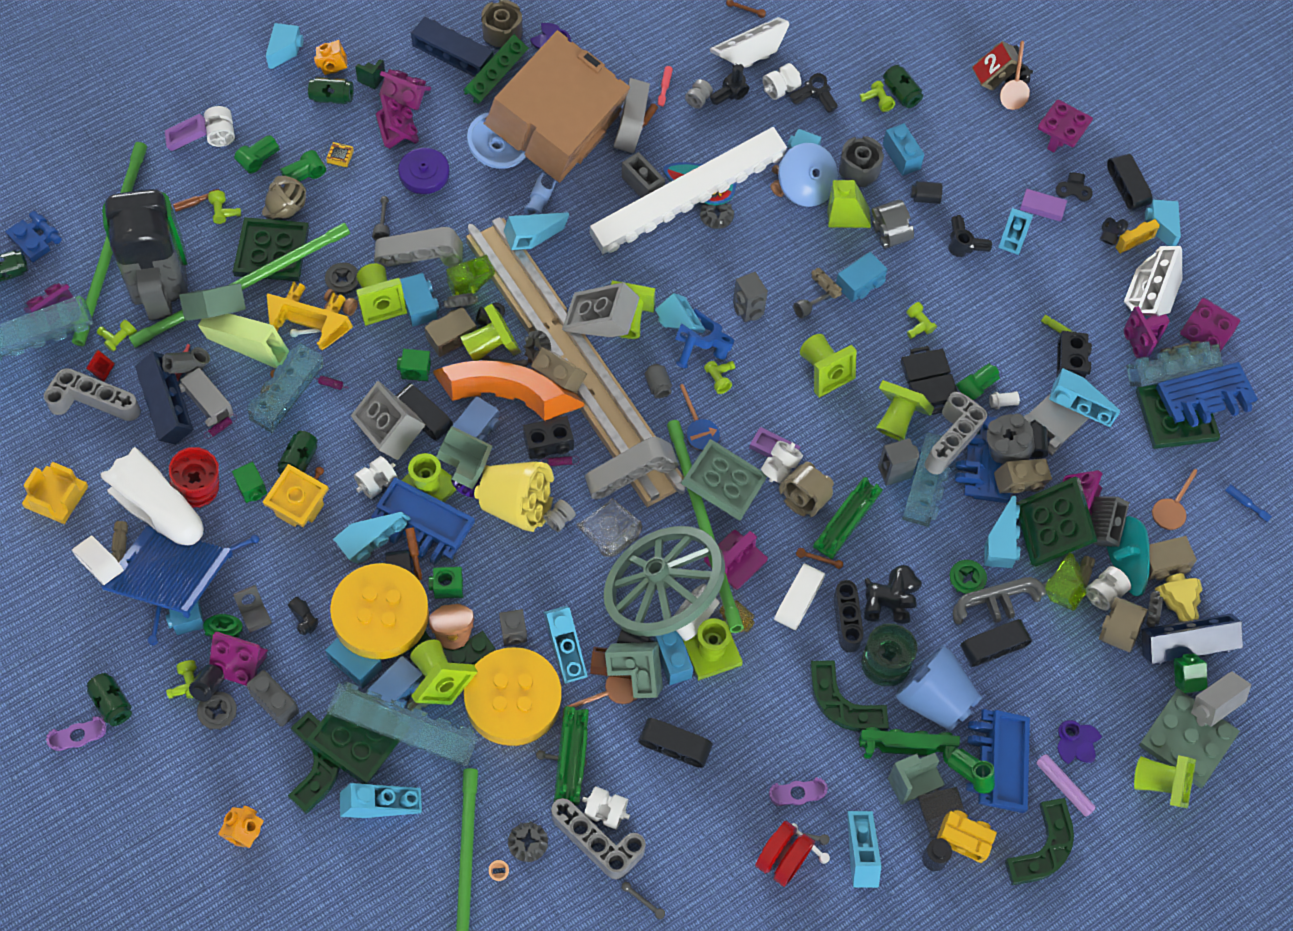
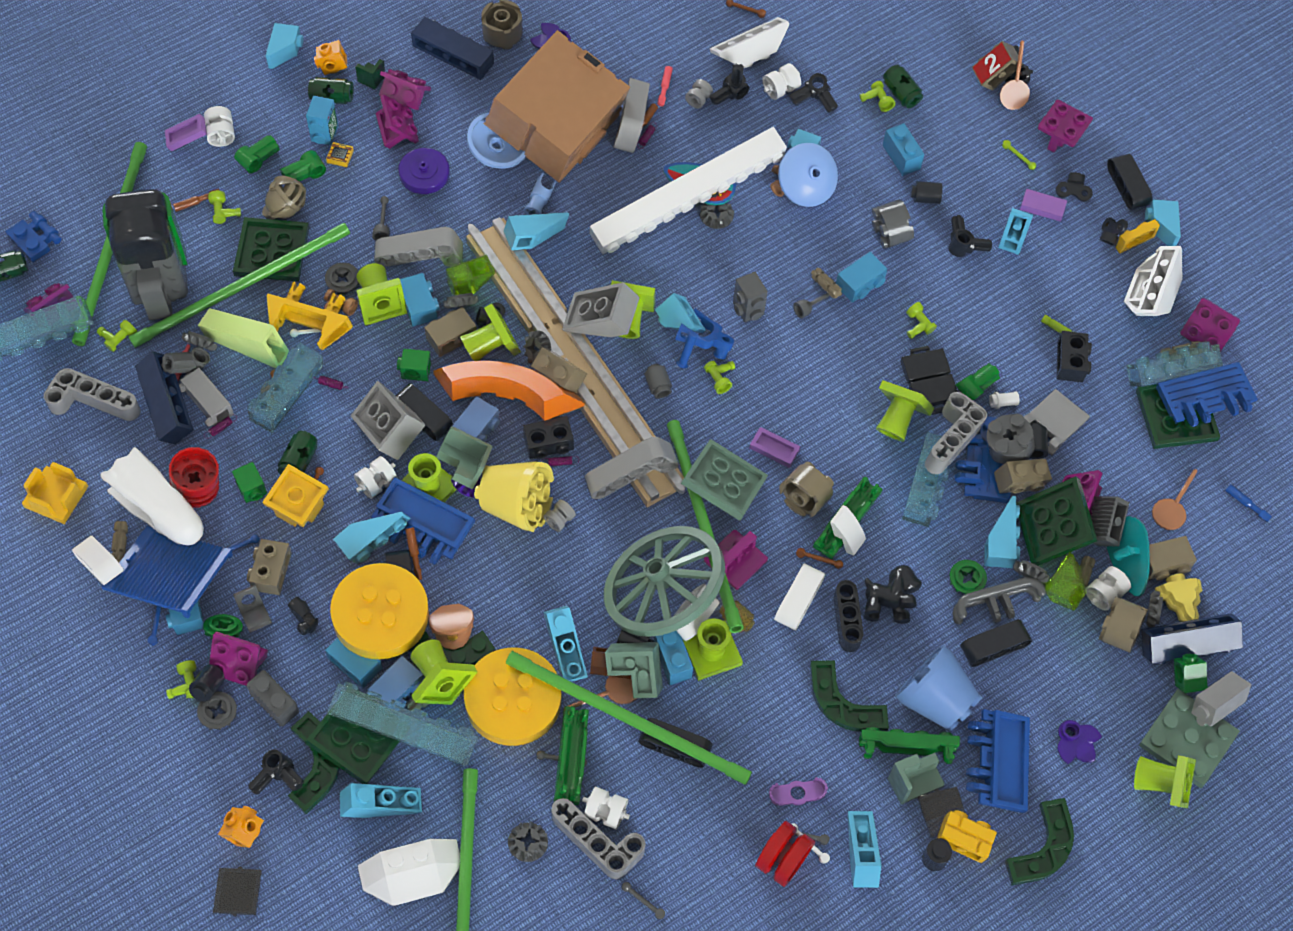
medium lavender piece [46,716,106,751] -> none
red slope [86,350,115,382] -> none
dark green piece [86,673,132,726] -> none
sand green panel [179,283,246,320] -> none
green brick [429,567,463,599] -> none
green piece [463,34,529,104] -> none
dark grey hinge [482,355,528,367] -> none
light nougat hinge [489,860,509,881] -> none
dark grey brick [499,609,527,645] -> none
clear slope [576,498,643,557] -> none
dark grey brick [622,152,665,198] -> none
blue piece [680,384,720,451] -> none
white wheel [761,441,803,483] -> none
lime plant [800,334,857,398] -> none
lime slope [827,180,871,228] -> none
dark grey brick [839,136,884,187] -> none
clear green wheel [861,623,918,687] -> none
dark grey brick [878,438,919,486] -> none
green piece [948,748,995,794] -> none
lavender axle [1037,754,1096,816] -> none
medium azure slope [1049,368,1120,427] -> none
magenta bracket [1124,306,1170,364] -> none
none -> dark grey gear [181,331,218,351]
none -> clear smoke piece [213,866,262,917]
none -> dark tan brick [247,539,292,596]
none -> black axle [248,749,304,795]
none -> dark azure brick [306,96,338,145]
none -> white wedge [358,839,460,906]
none -> bright green piece [506,651,752,785]
none -> magenta piece [637,122,657,149]
none -> white slope [830,505,866,556]
none -> lime hinge [1002,140,1036,170]
none -> dark grey gear [1013,560,1050,584]

